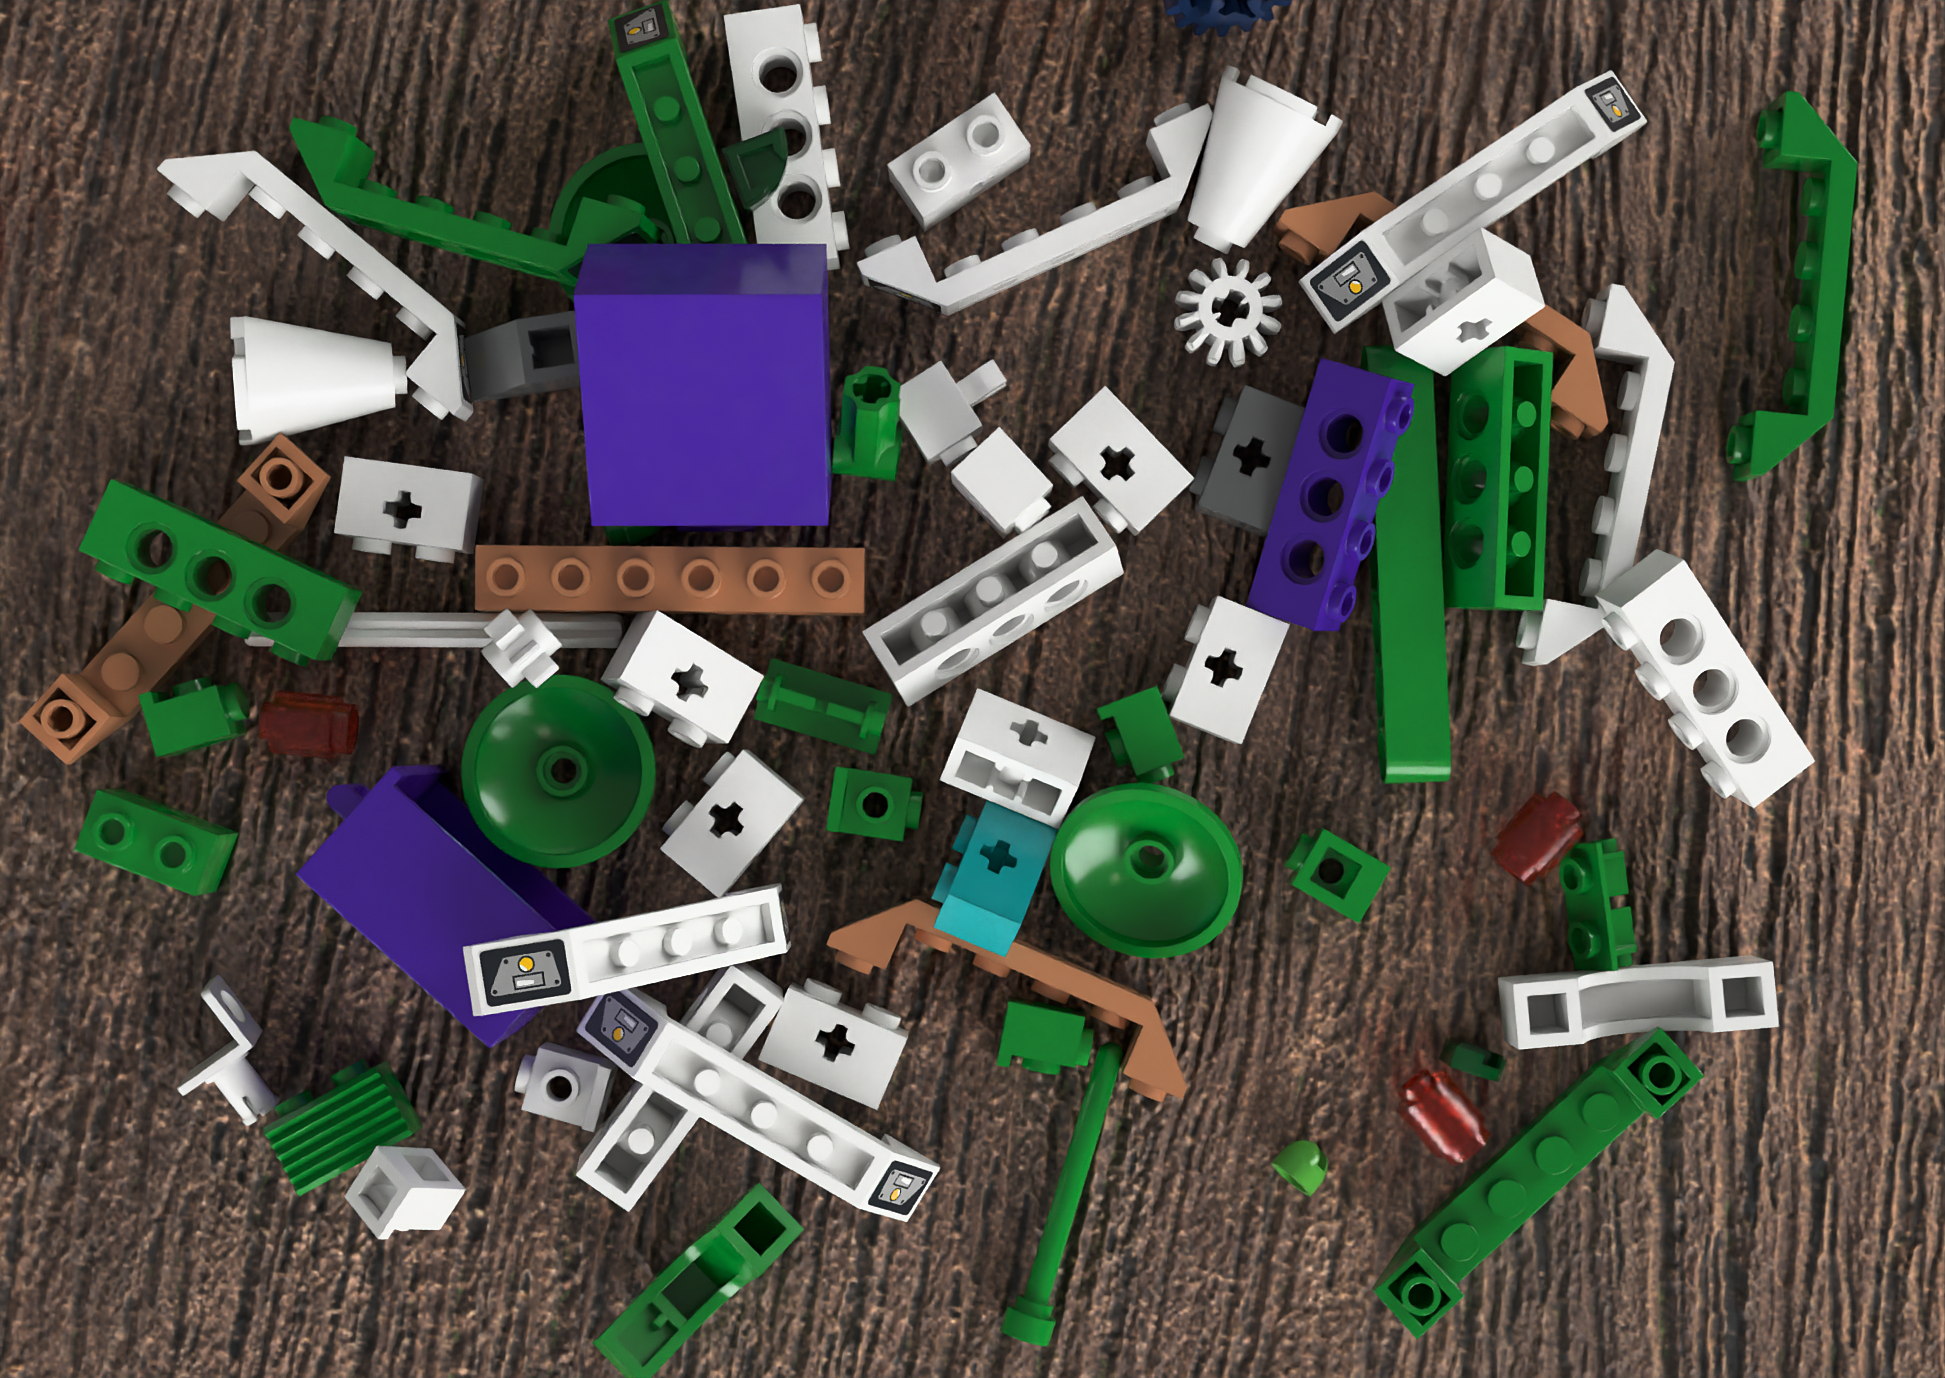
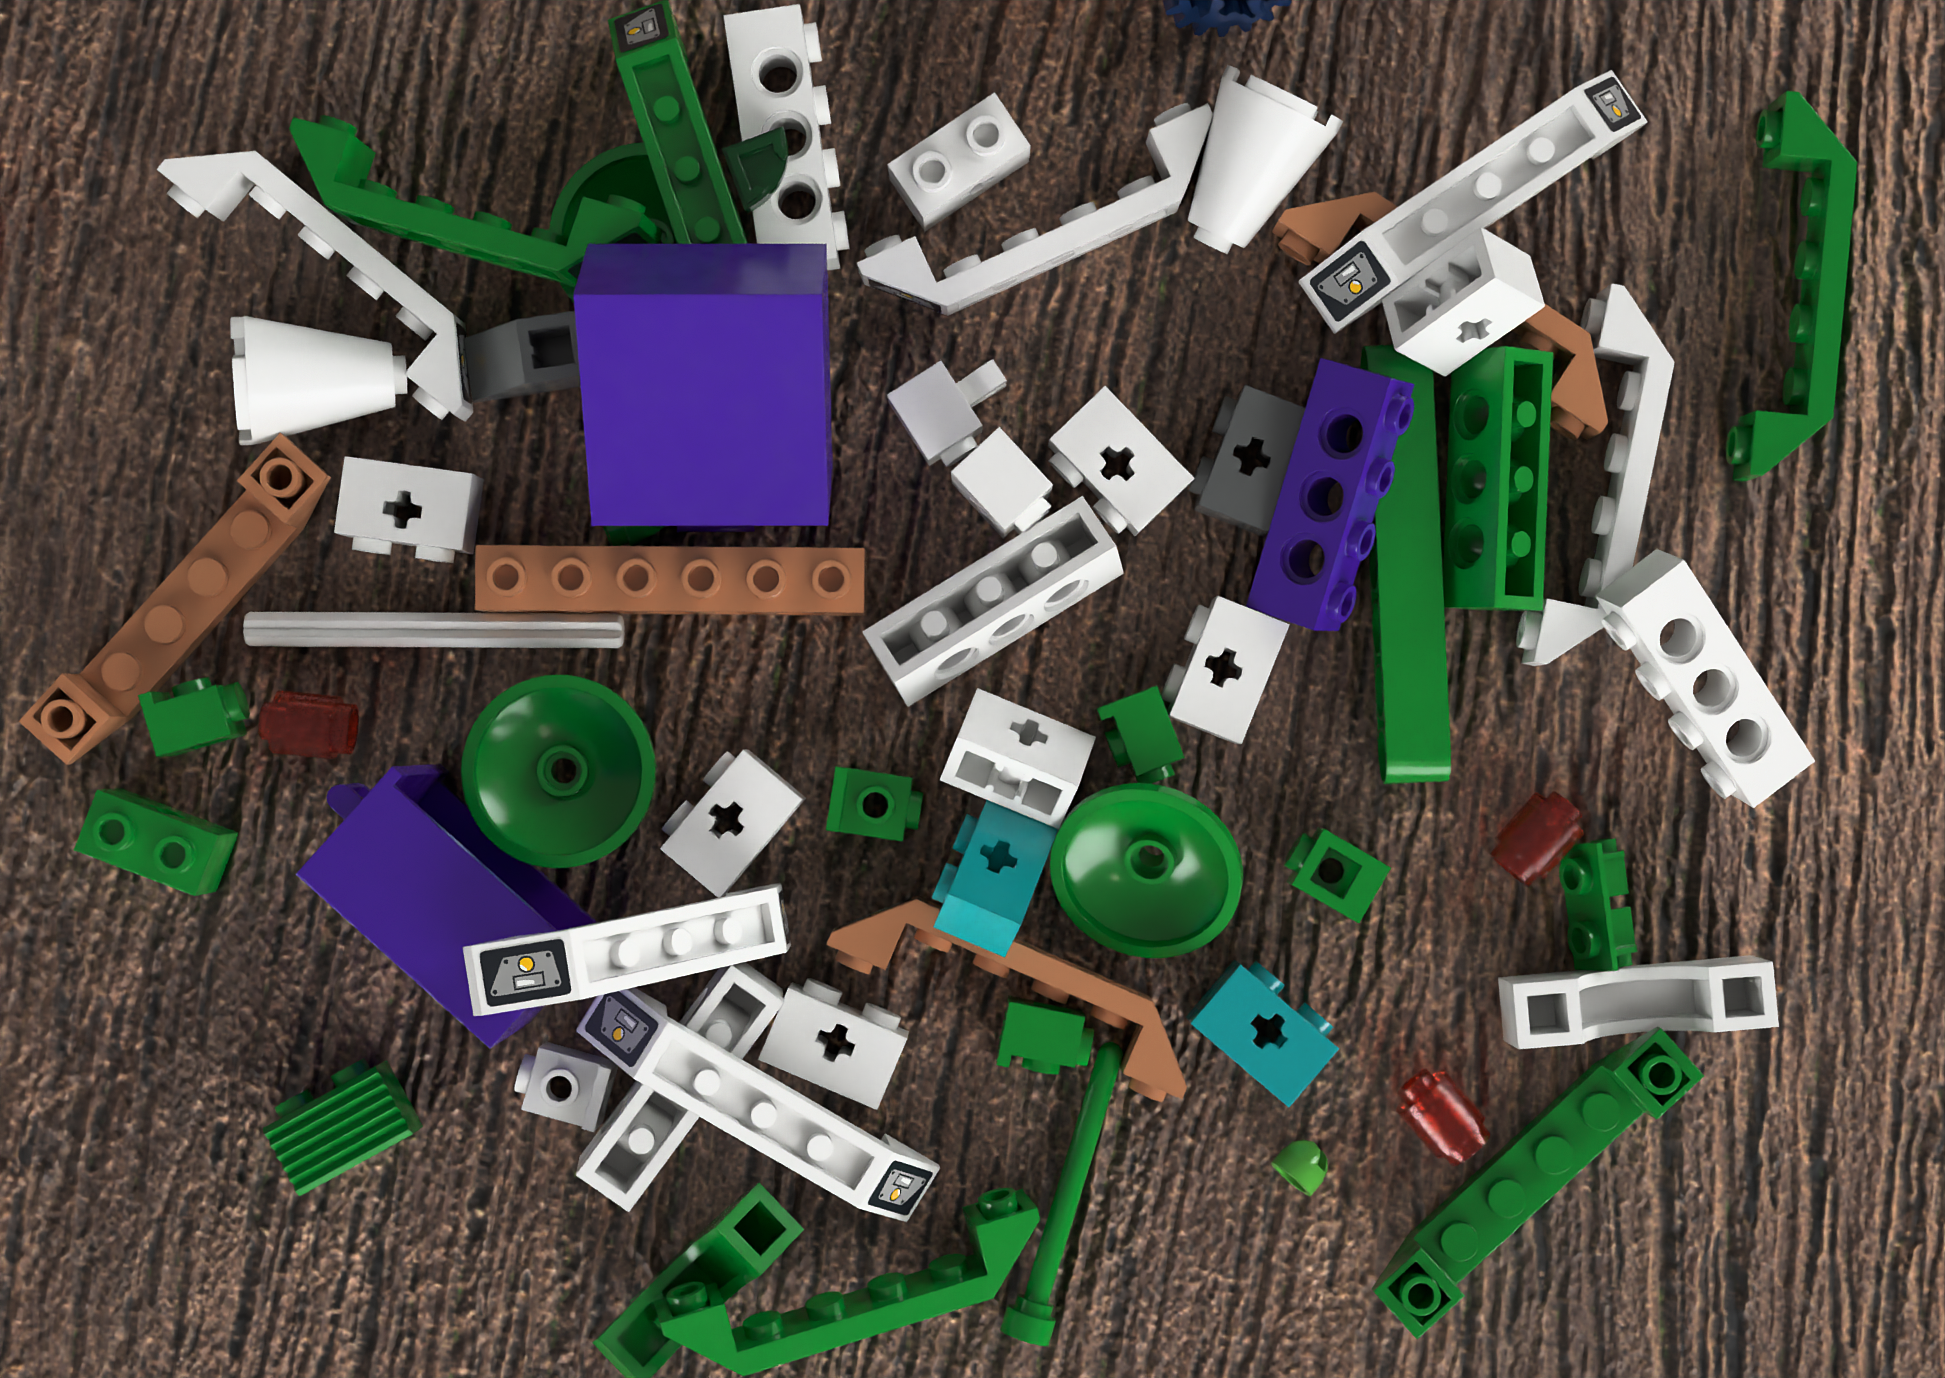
green brick [78,479,363,667] -> none
white bracket [177,975,280,1126] -> none
white brick [344,1146,466,1239] -> none
white gear [480,608,562,688] -> none
white brick [600,610,764,748] -> none
green hinge [753,658,893,755] -> none
green piece [832,366,903,482] -> none
white gear [1174,258,1282,367] -> none
dark green tile [1439,1037,1507,1082] -> none
none -> green slope [653,1188,1040,1376]
none -> teal brick [1186,959,1339,1107]

